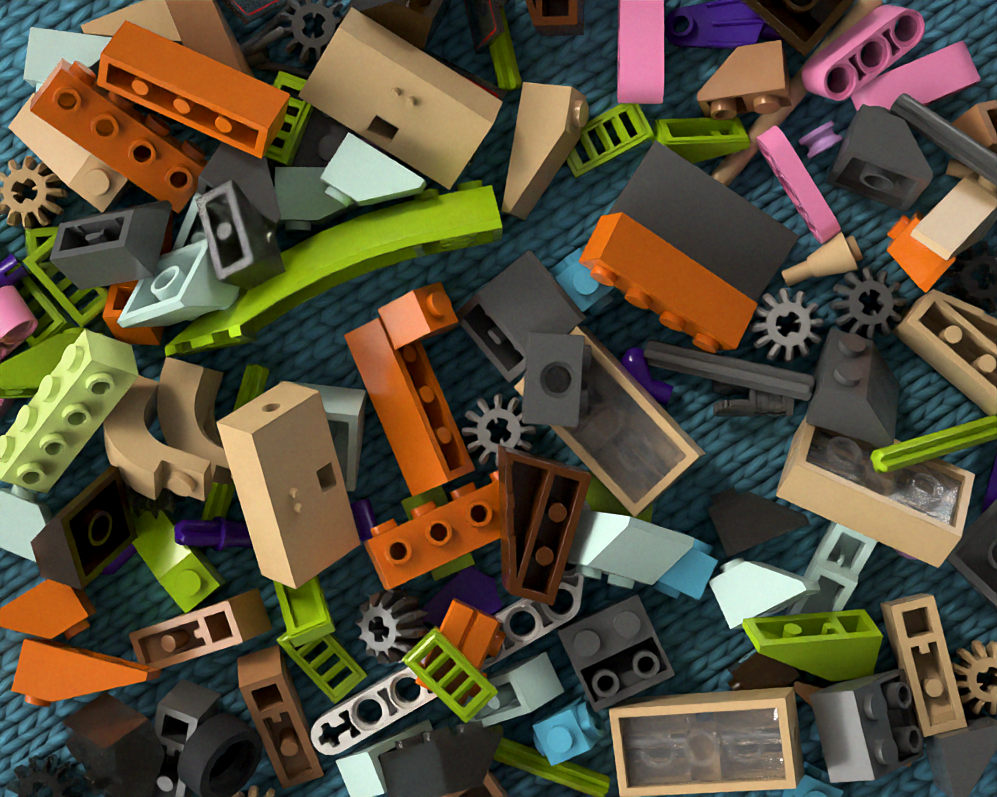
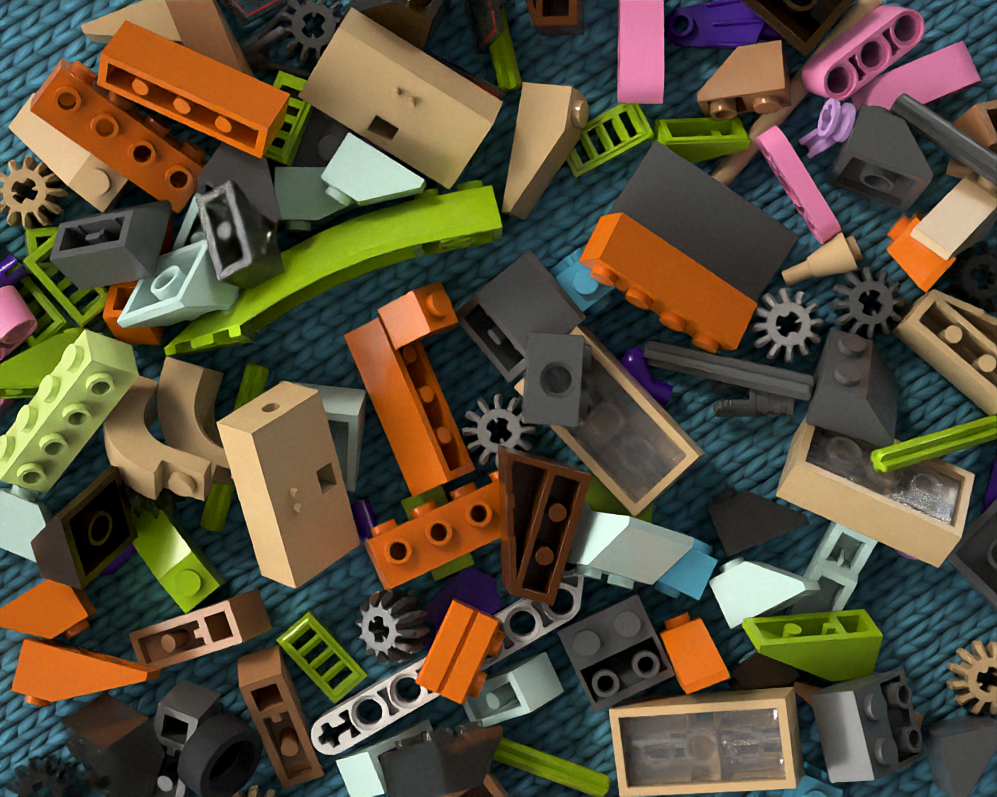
light aqua slope [23,27,112,93] -> none
dark purple axle [174,516,254,551] -> none
lime tile [273,574,336,648] -> none
lime slope [402,626,499,723] -> none
medium azure brick [532,696,605,766] -> none
tan slope [880,593,967,737] -> none
none -> orange slope [657,611,730,694]
none -> lavender bush [818,98,856,142]

